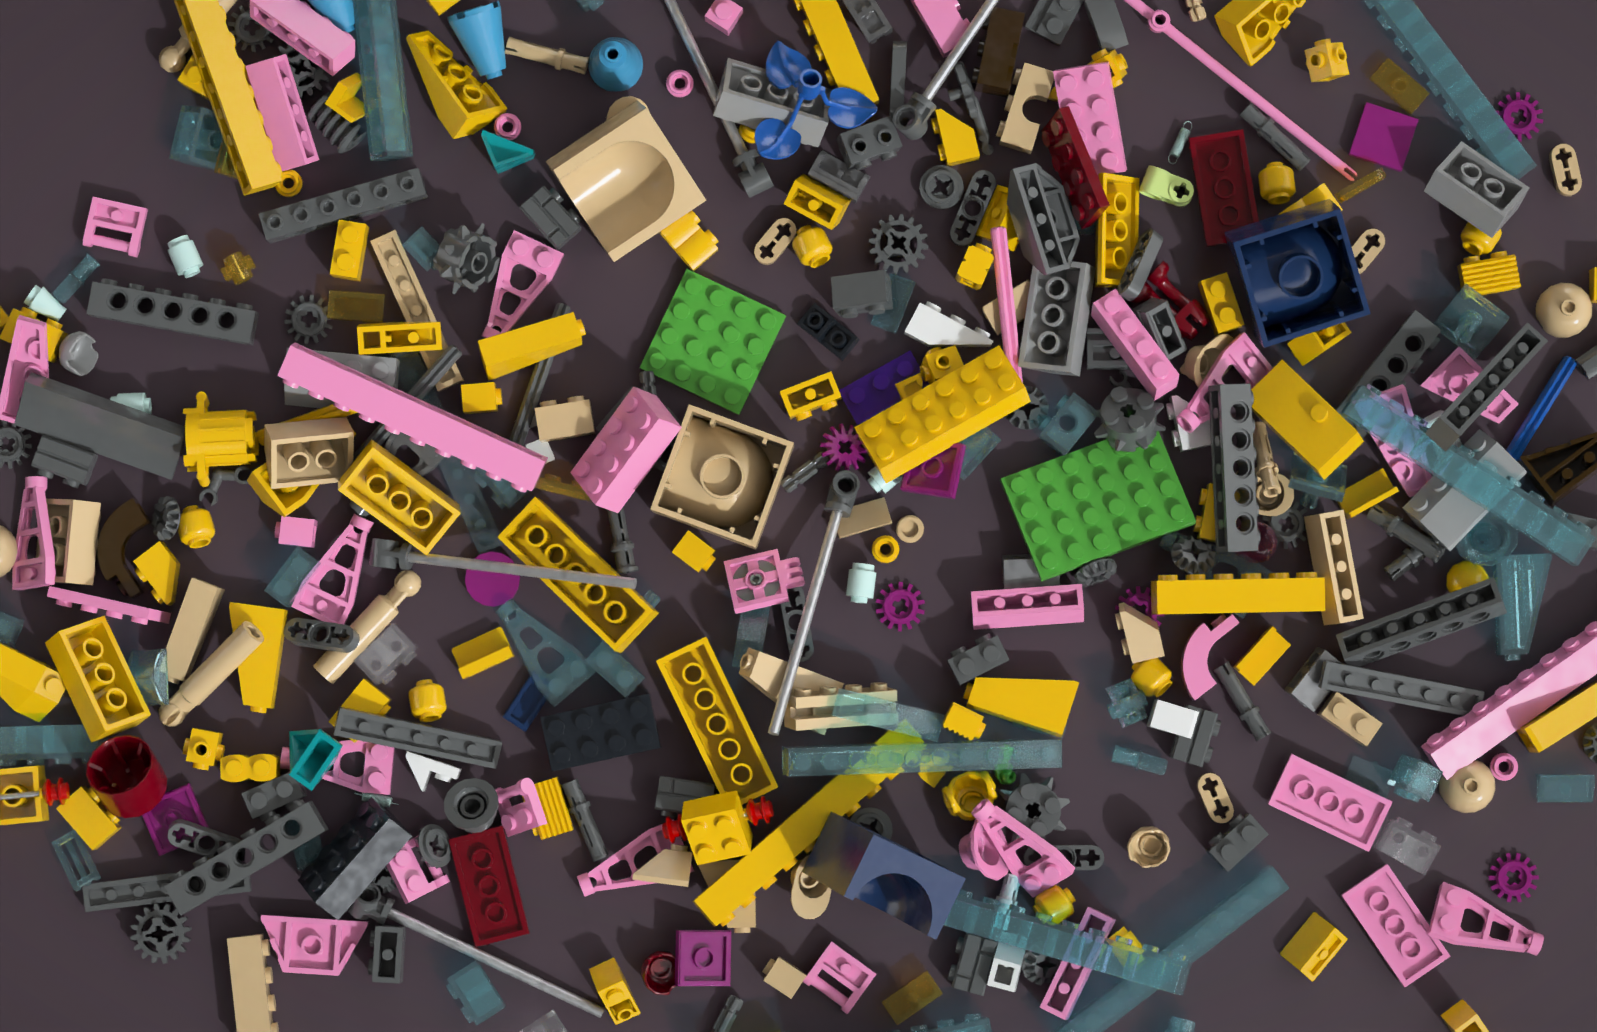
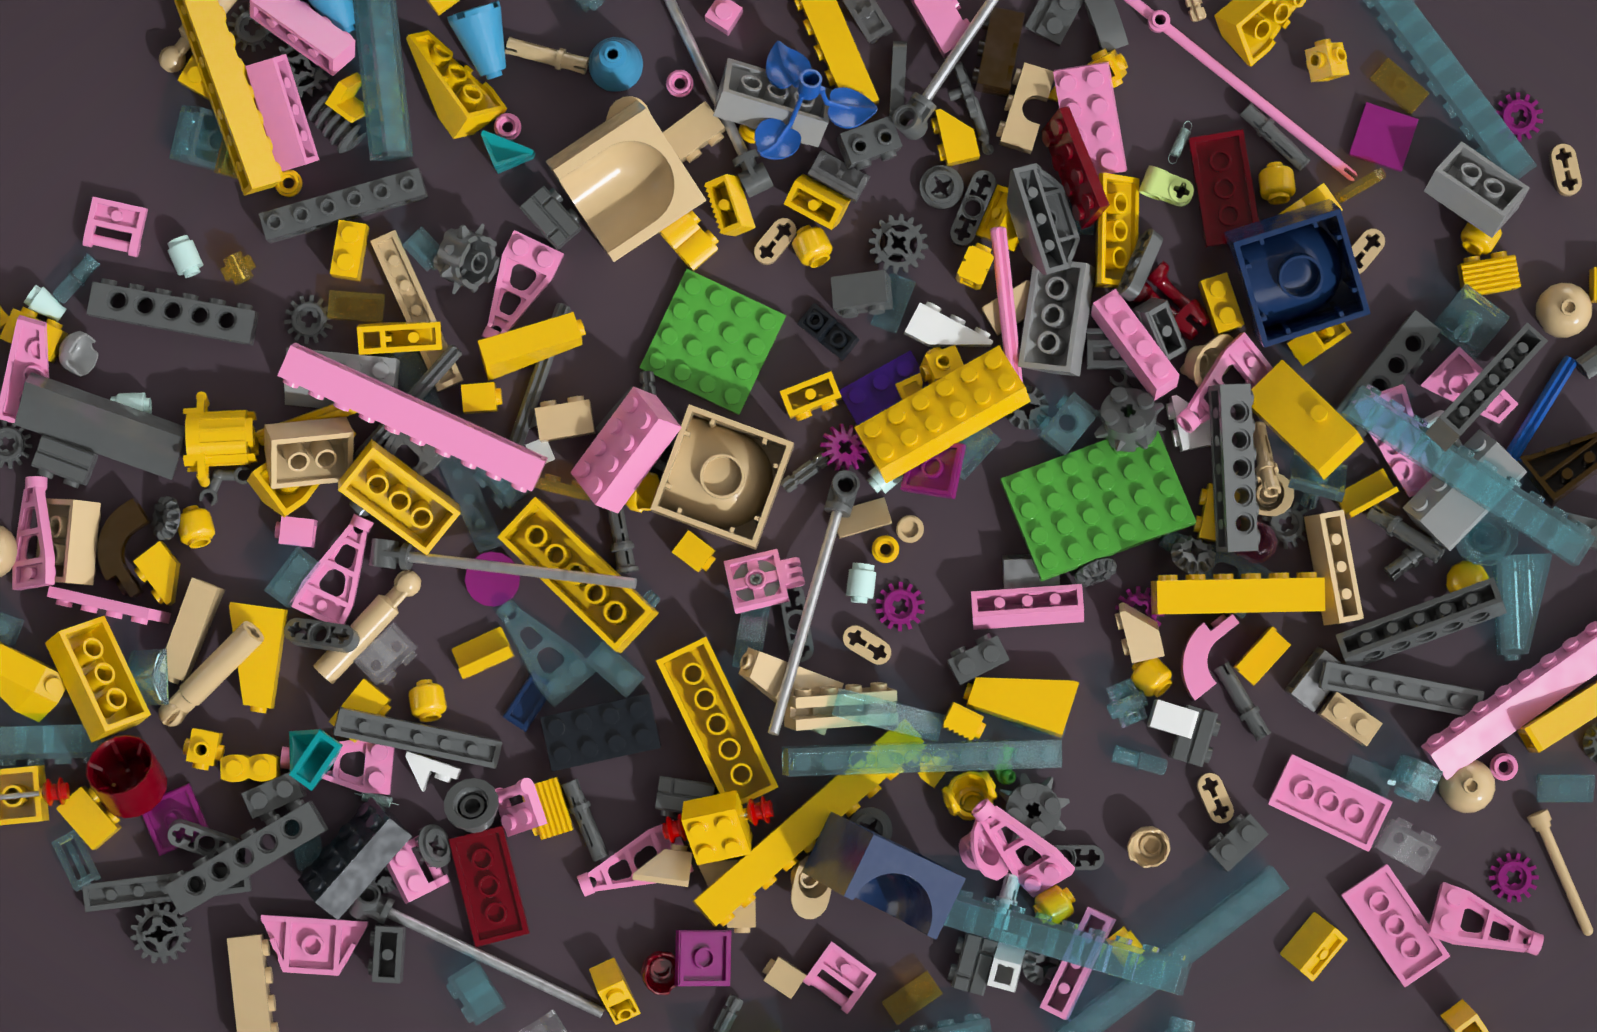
none -> yellow hair [625,472,660,513]
none -> tan brick [663,101,726,163]
none -> yellow brick [704,174,756,236]
none -> tan beam [843,626,891,665]
none -> tan piece [1527,809,1593,936]

